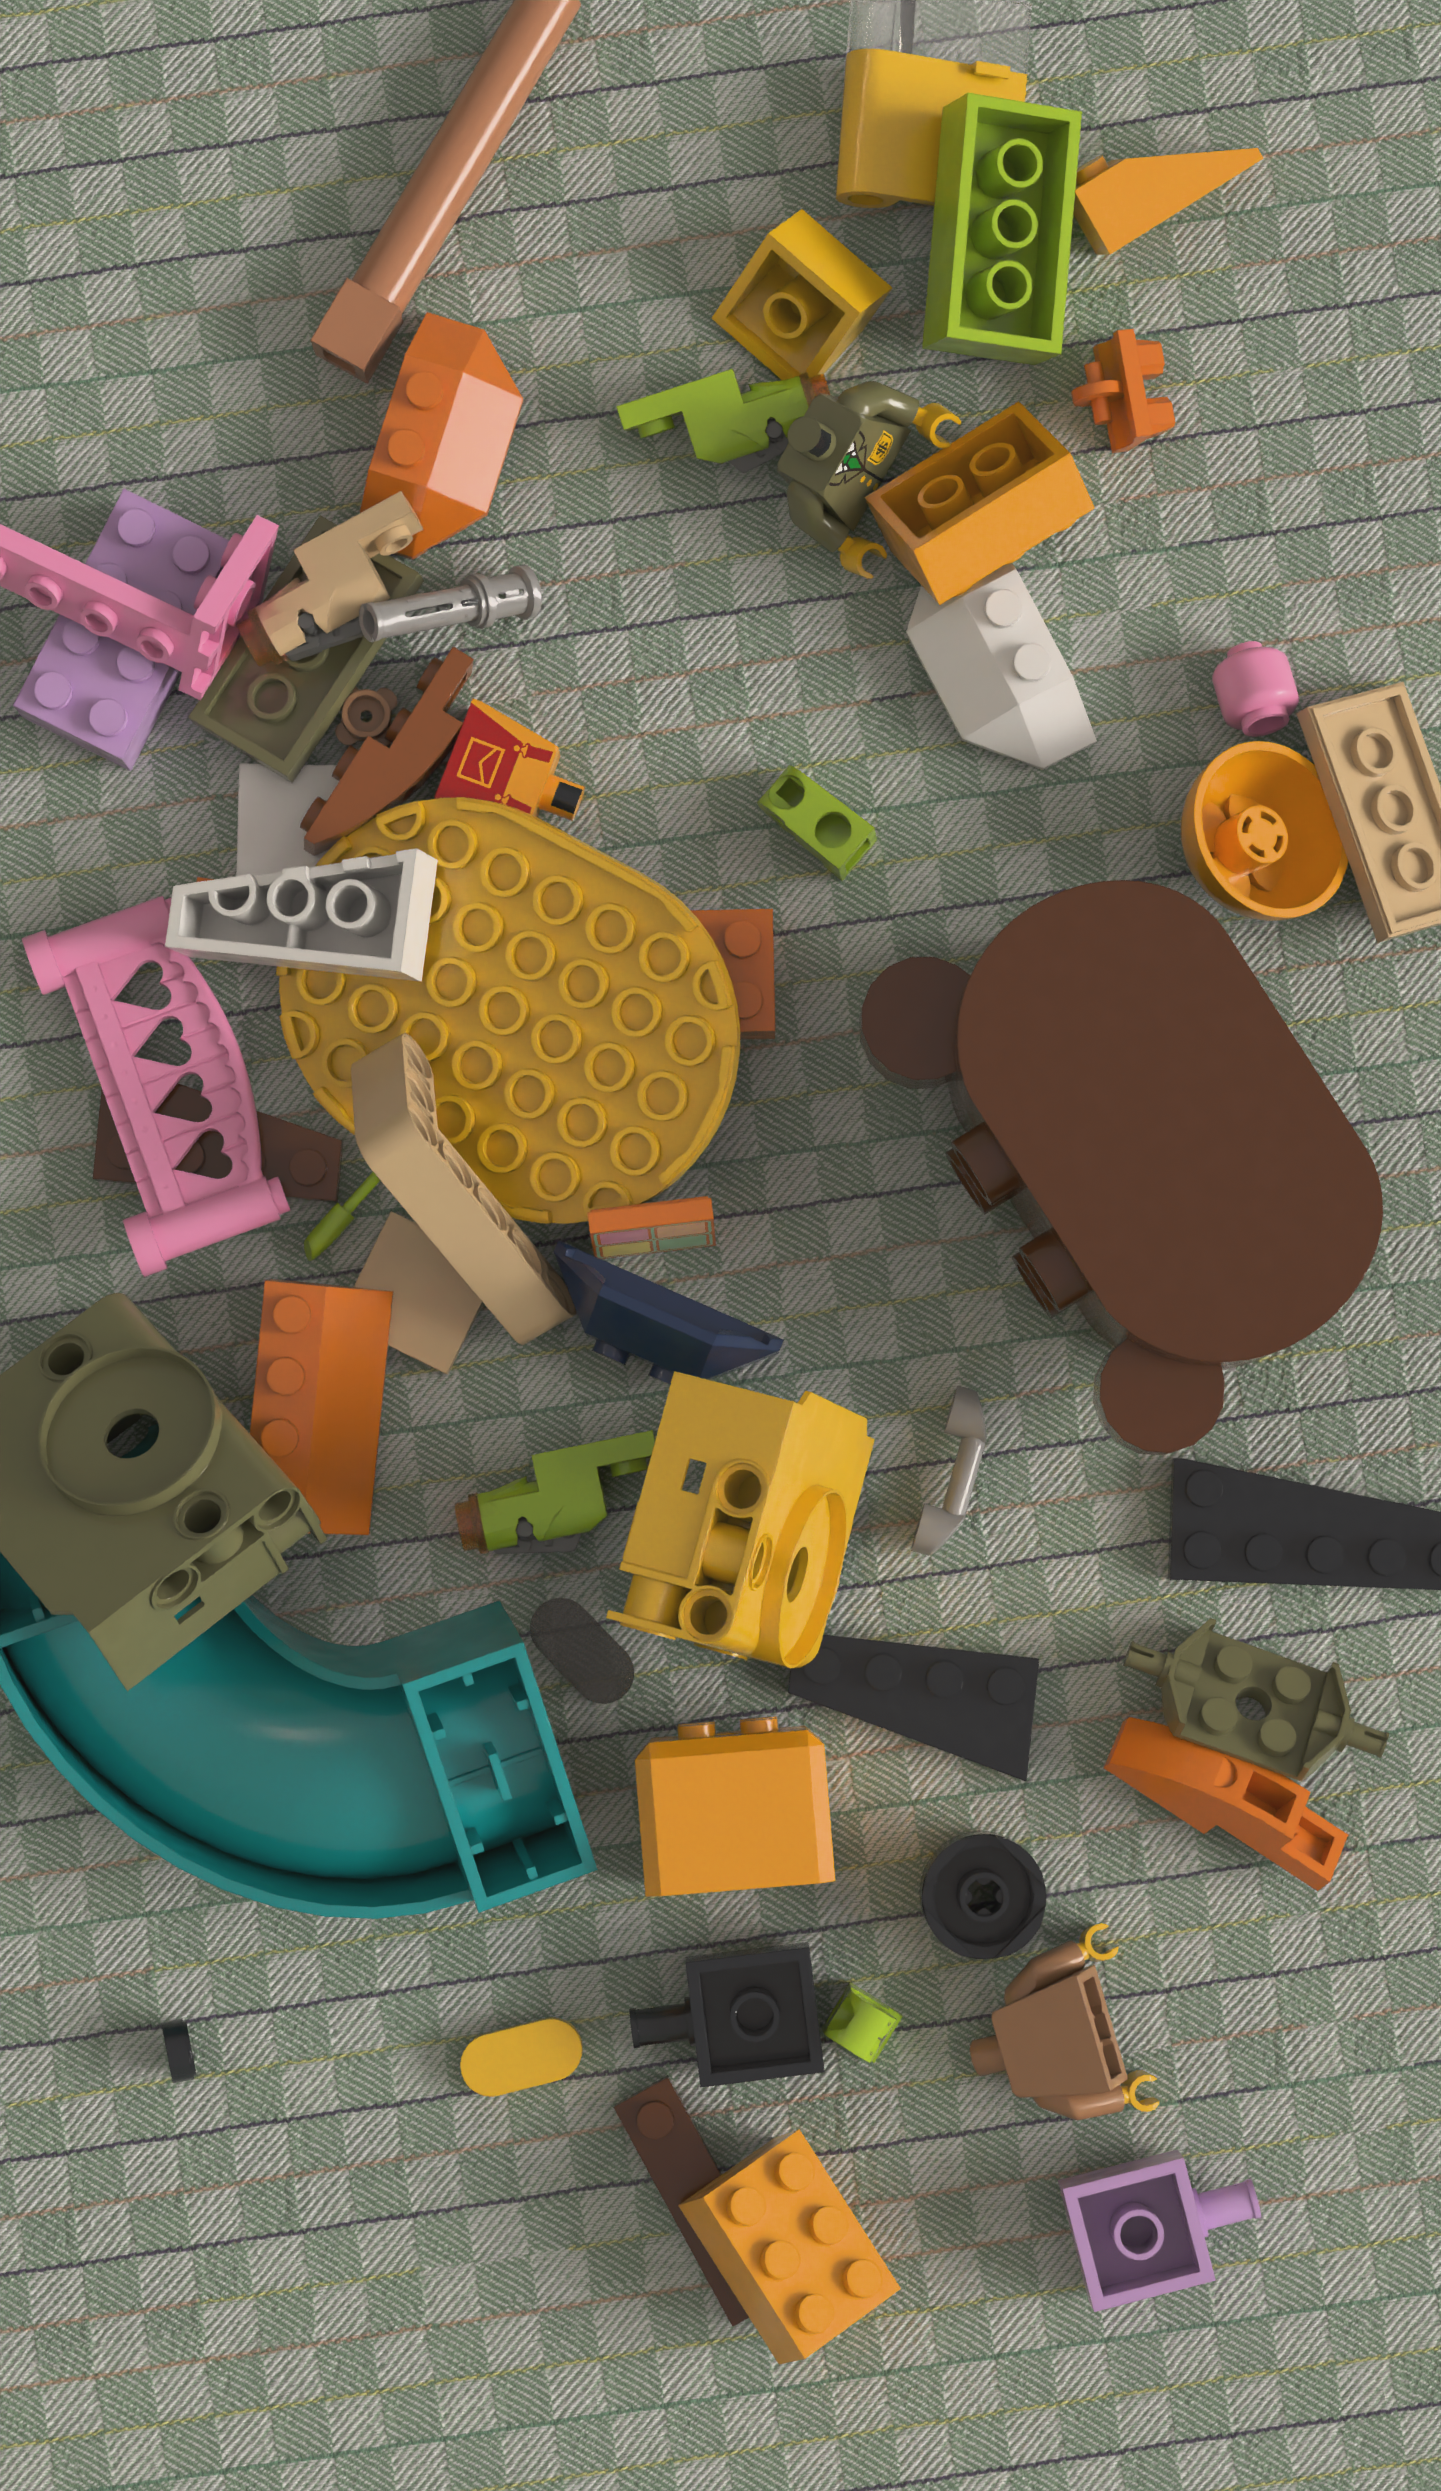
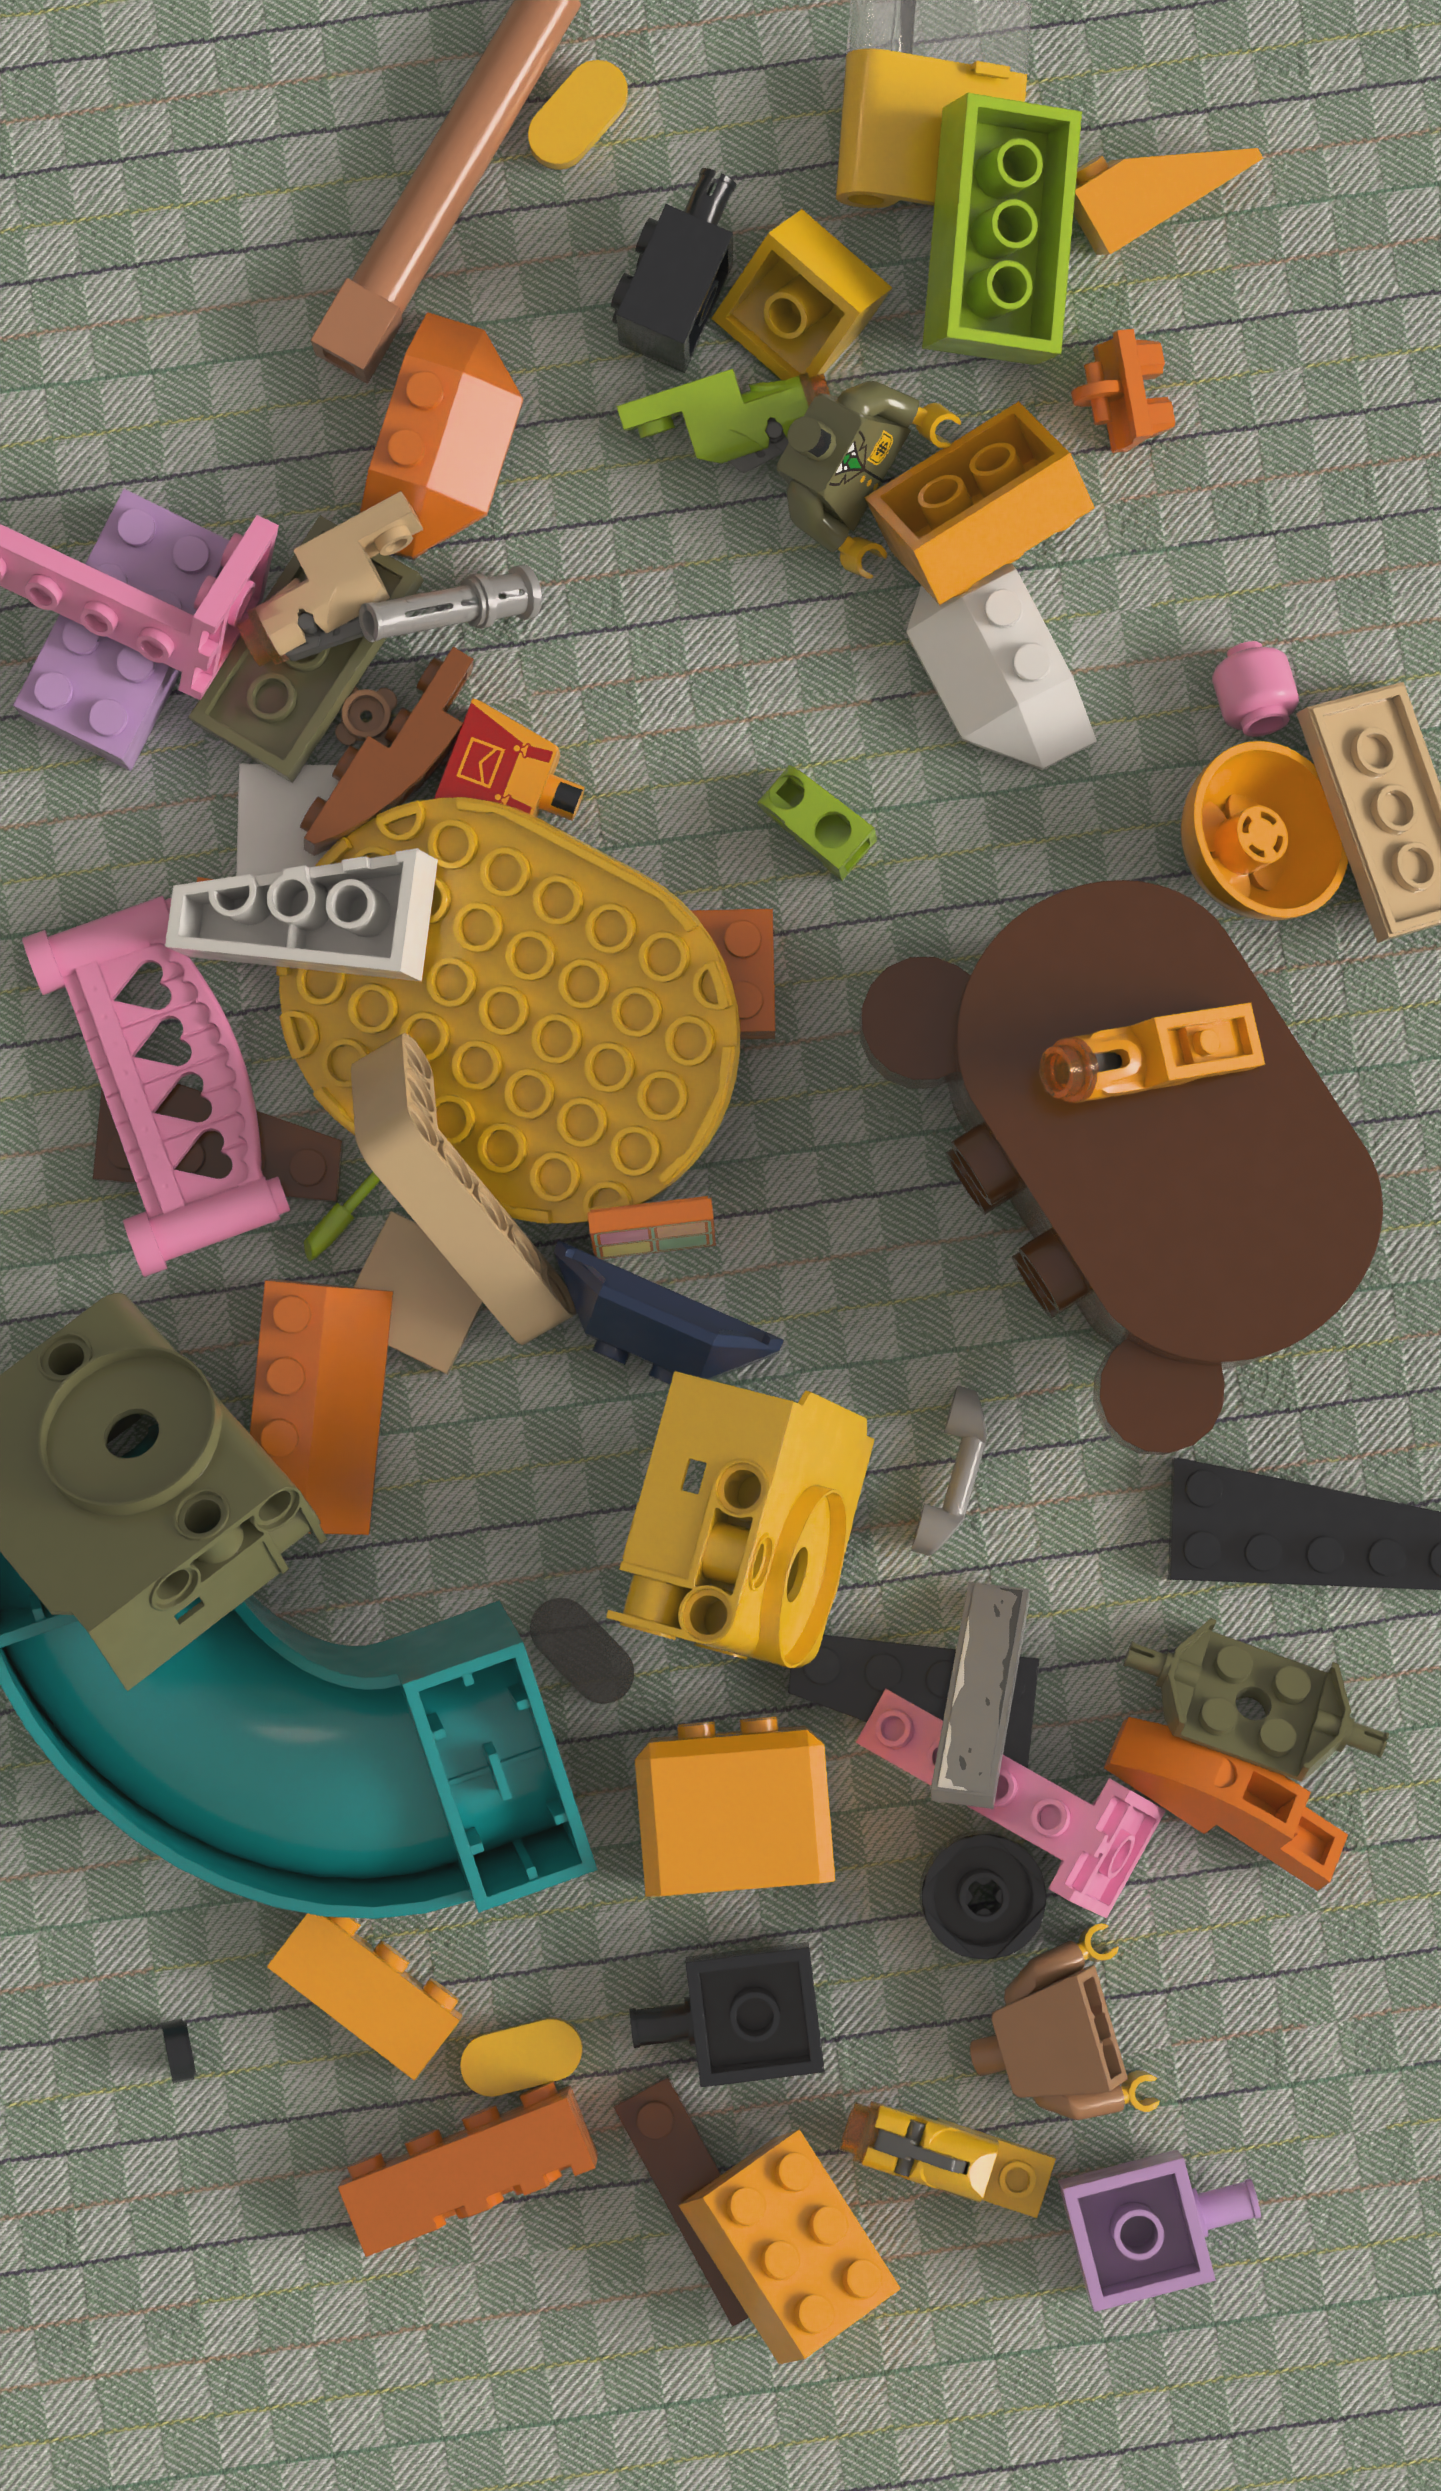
lime plate [454,1430,655,1555] -> none
lime leg [821,1982,903,2063] -> none
none -> light orange brick [267,1913,463,2081]
none -> orange wedge [338,2081,598,2257]
none -> yellow tile [528,60,628,170]
none -> black brick [611,168,737,373]
none -> yellow plate [839,2101,1056,2218]
none -> bright pink bracket [856,1689,1166,1918]
none -> light grey tile [931,1582,1030,1809]
none -> light orange plate [1040,1003,1265,1103]

